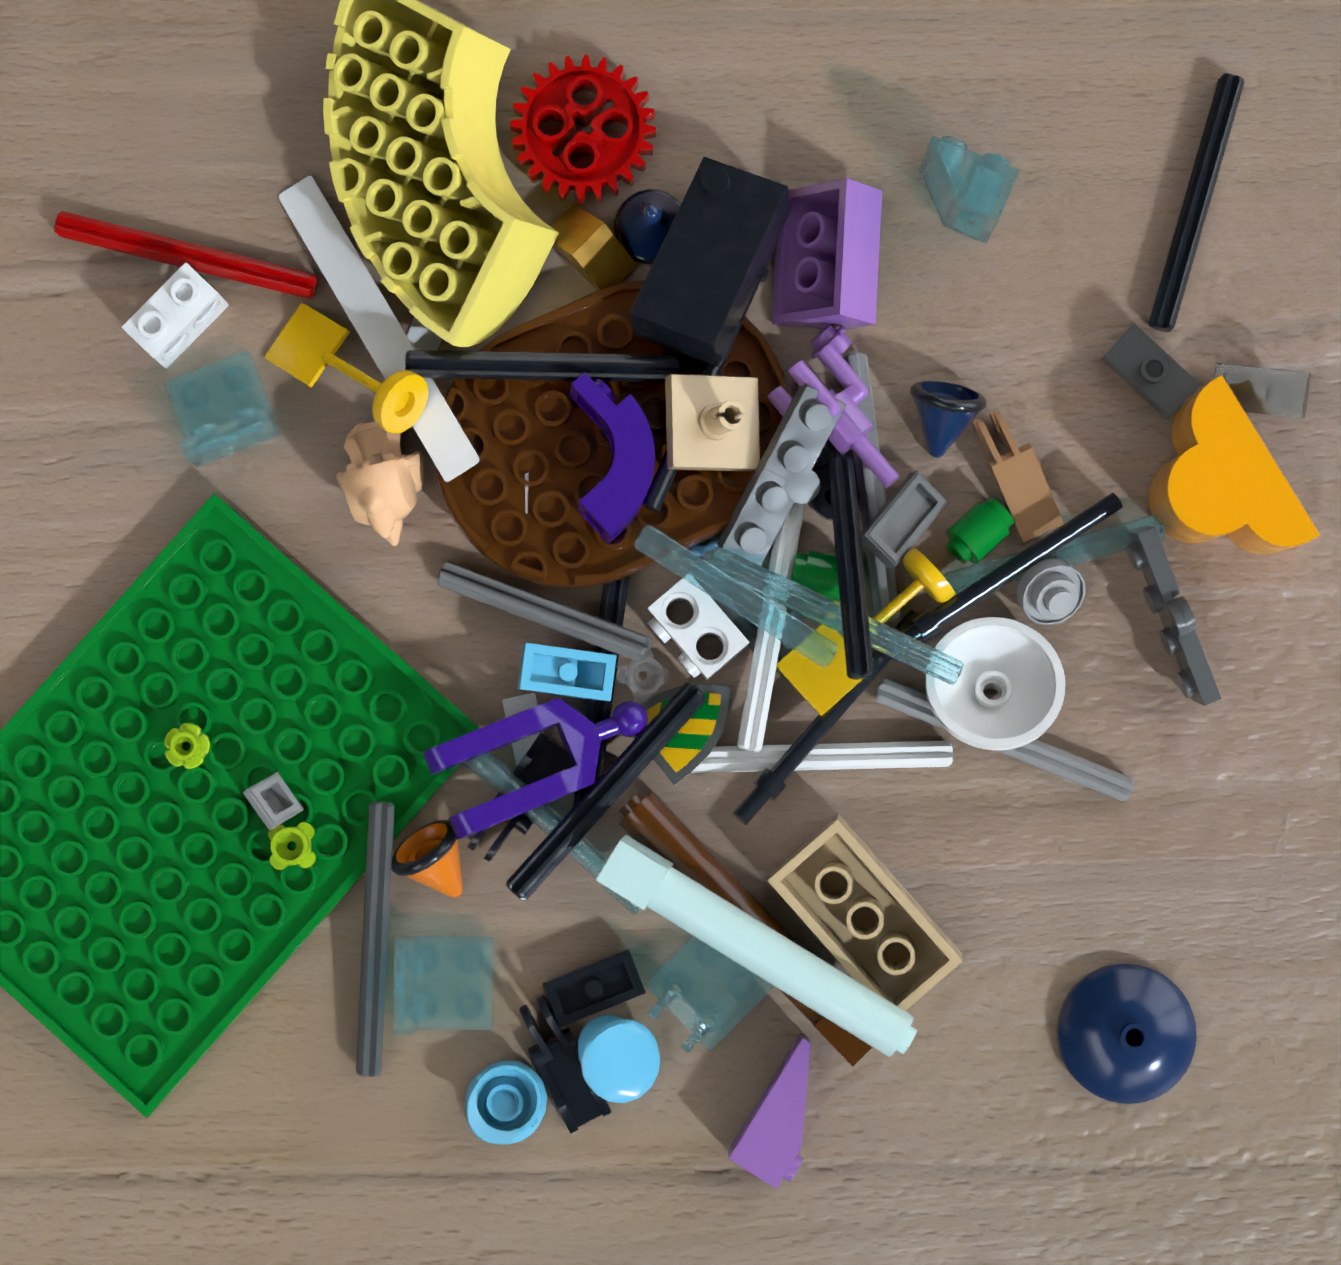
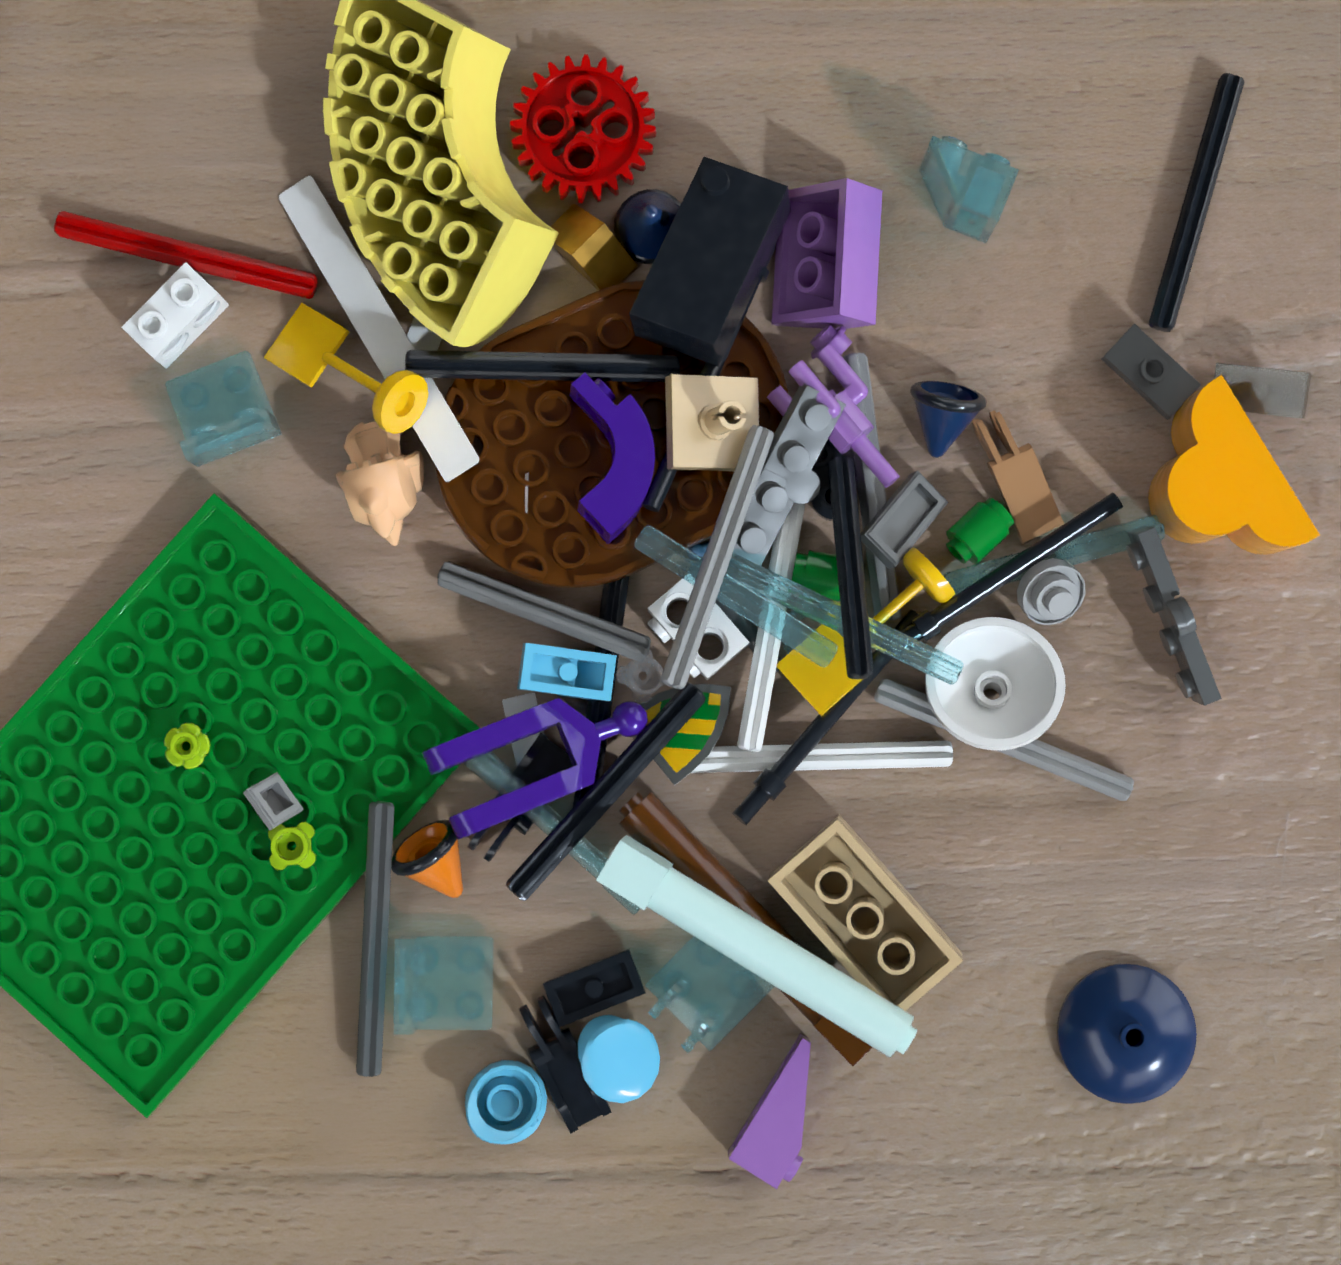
none -> light grey axle [661,425,774,689]

